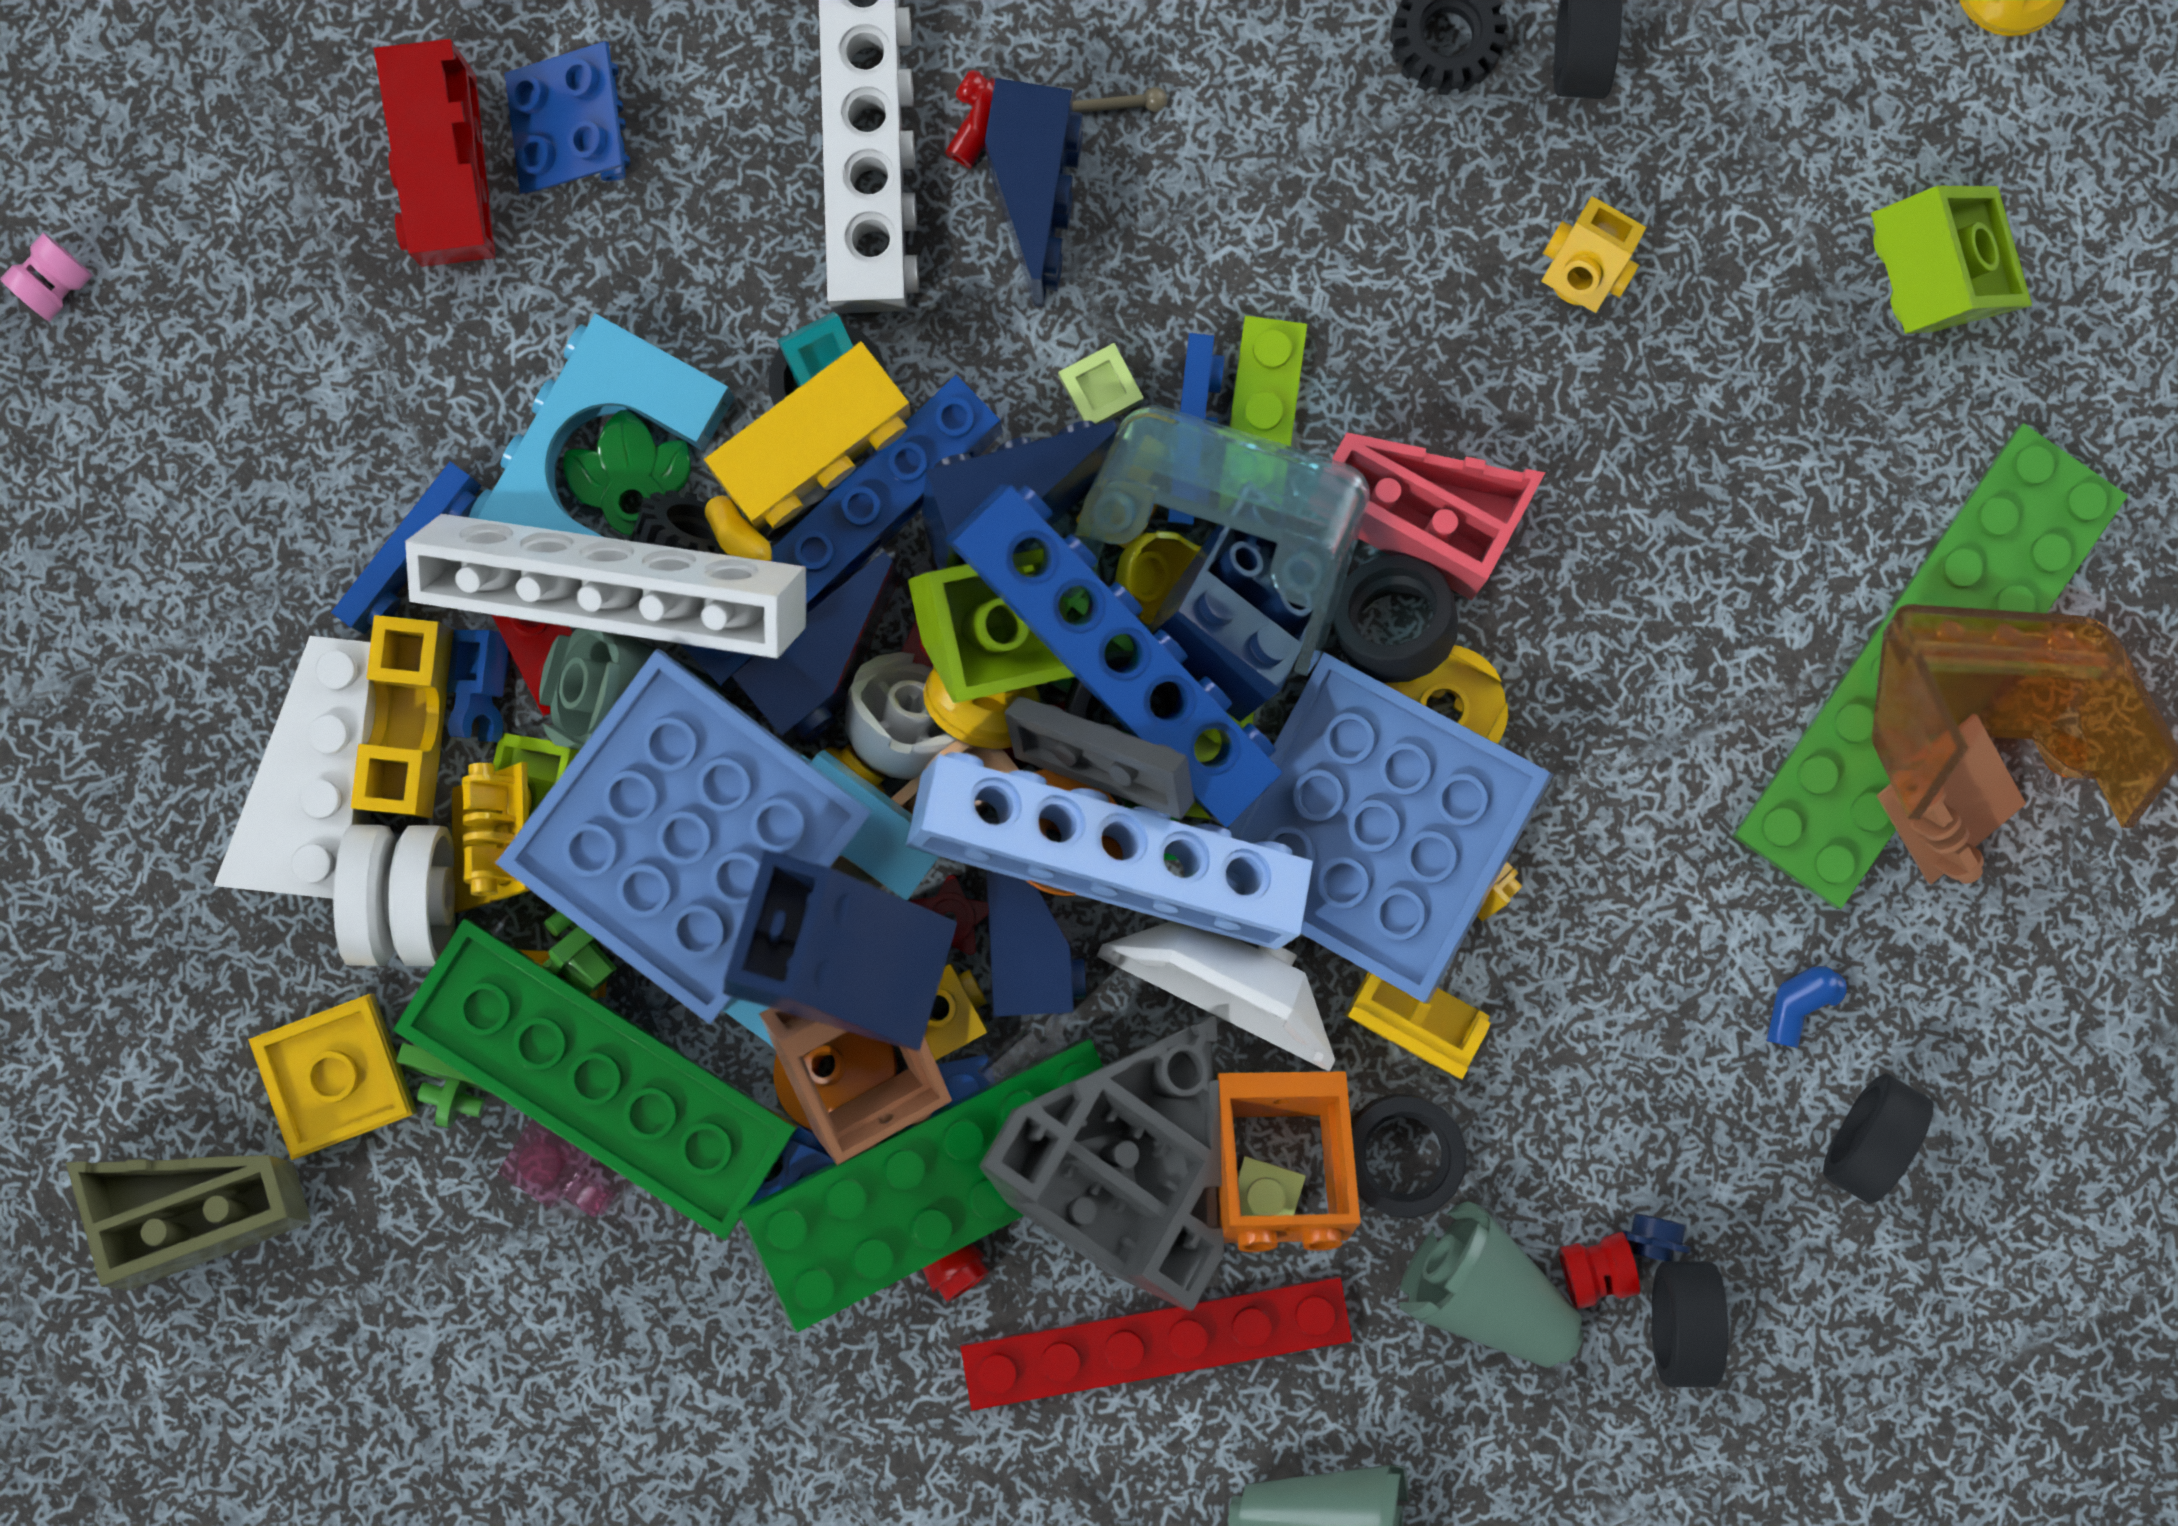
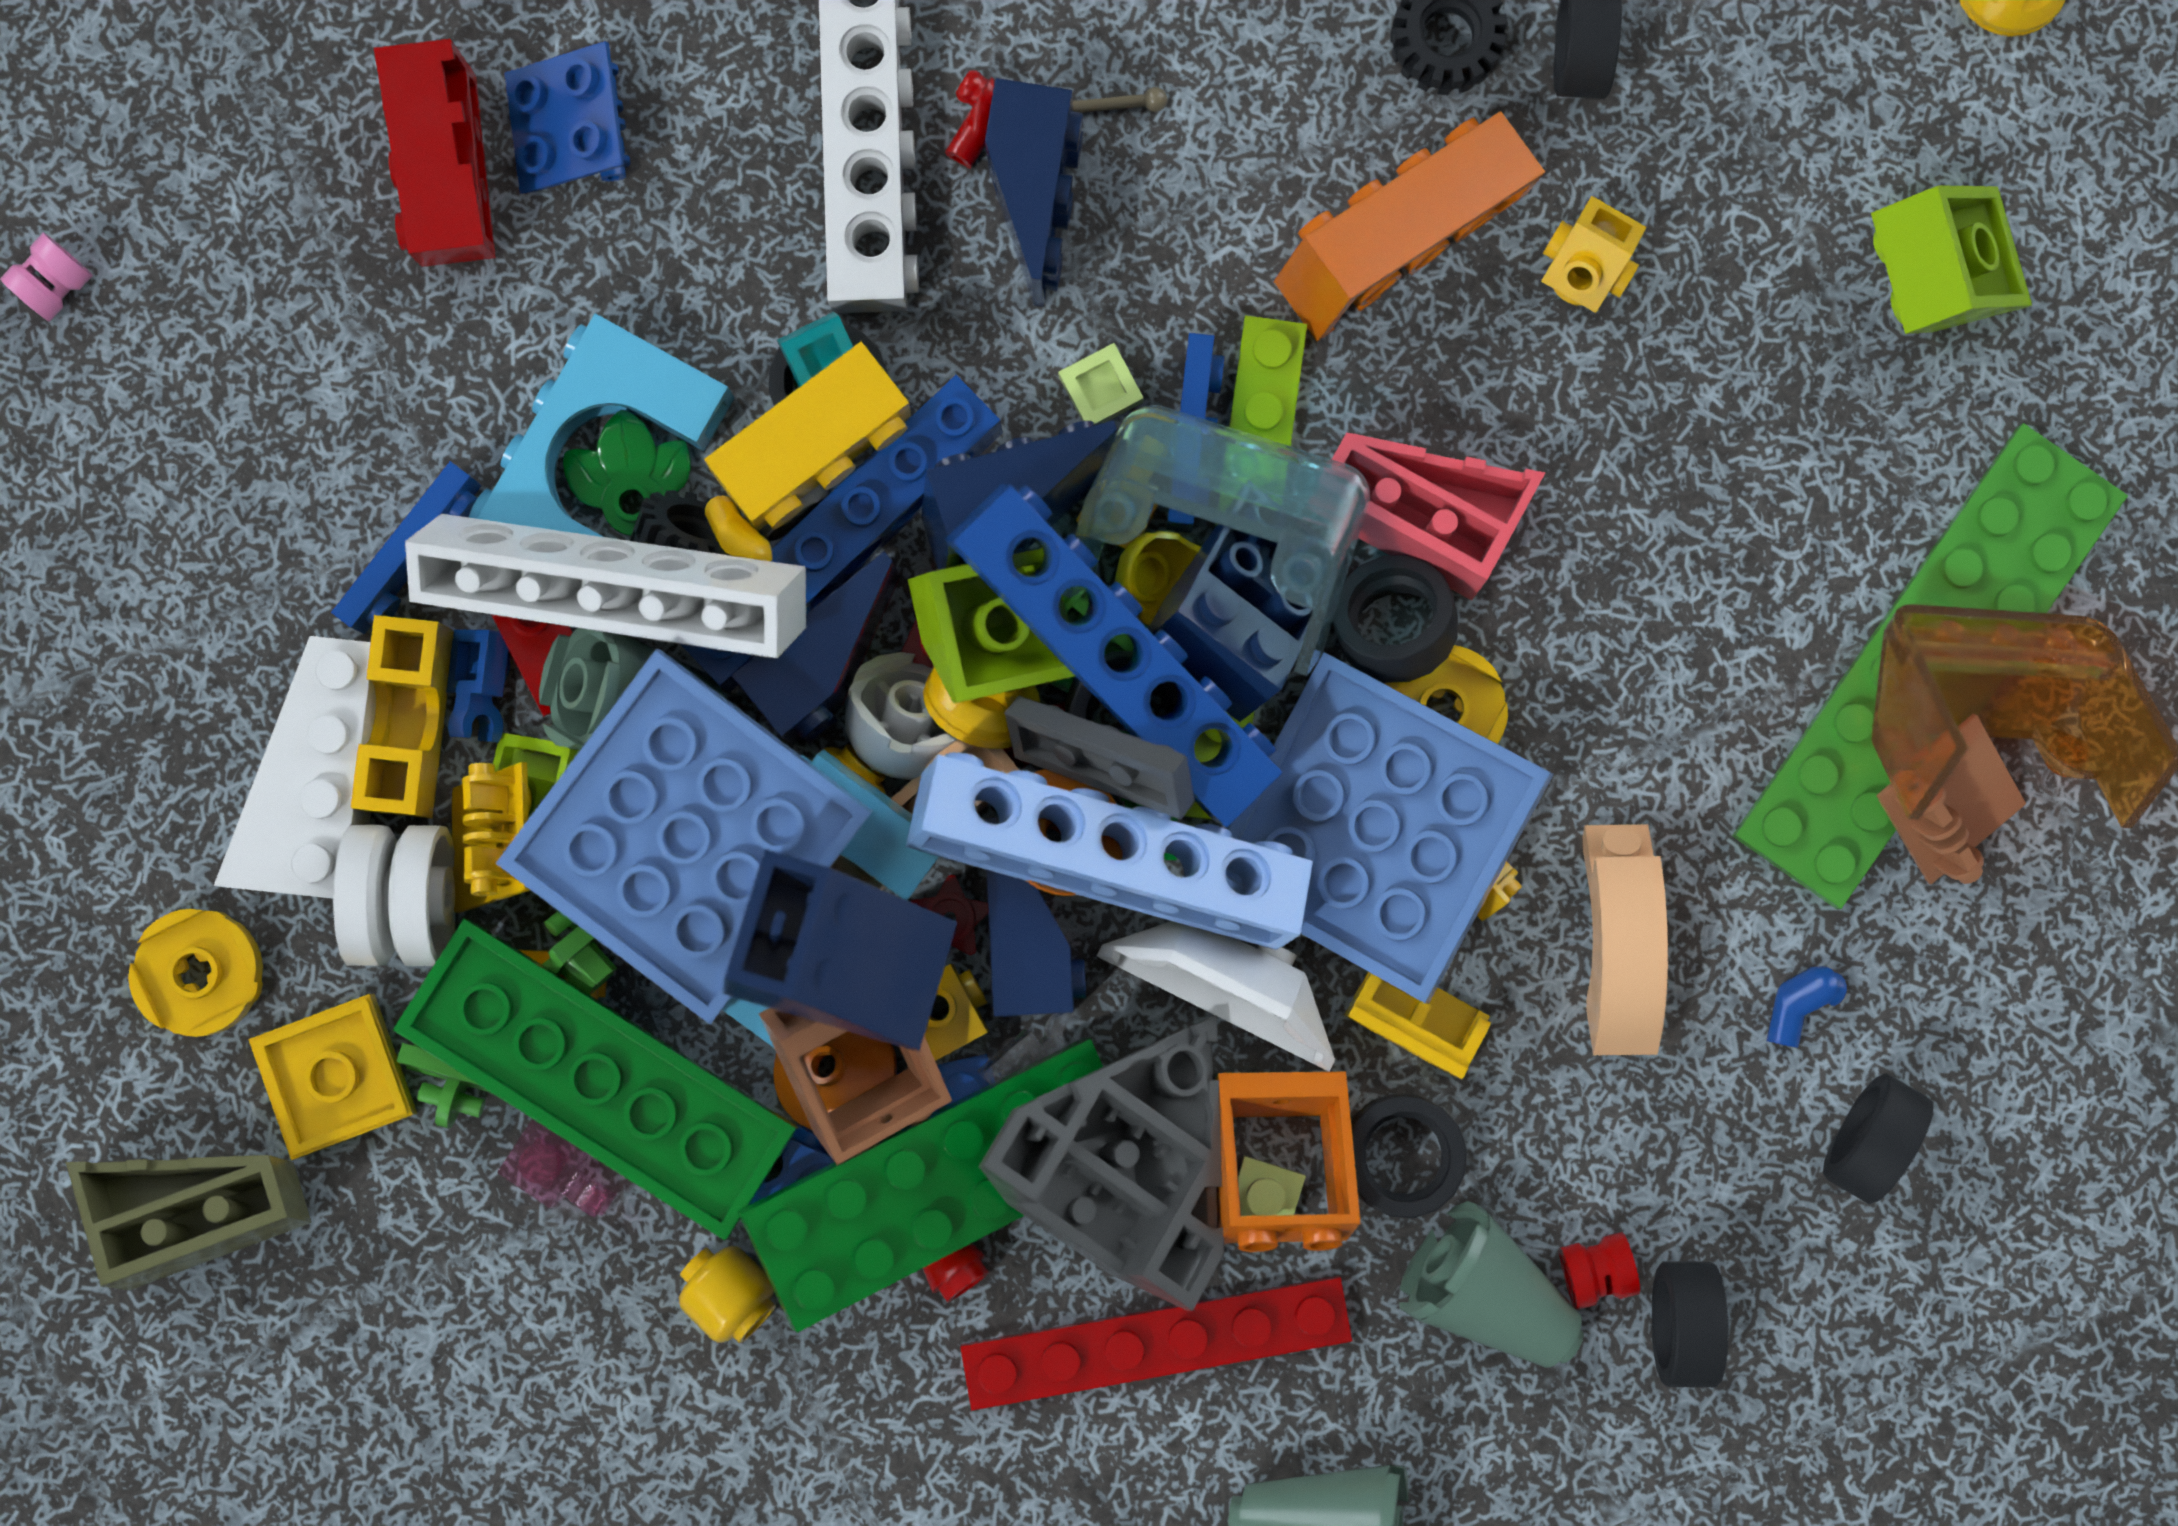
dark blue plate [1622,1213,1691,1261] -> none
none -> yellow plate [128,909,263,1037]
none -> yellow head [679,1246,776,1344]
none -> orange wedge [1273,111,1545,342]
none -> light nougat arch [1583,824,1668,1056]

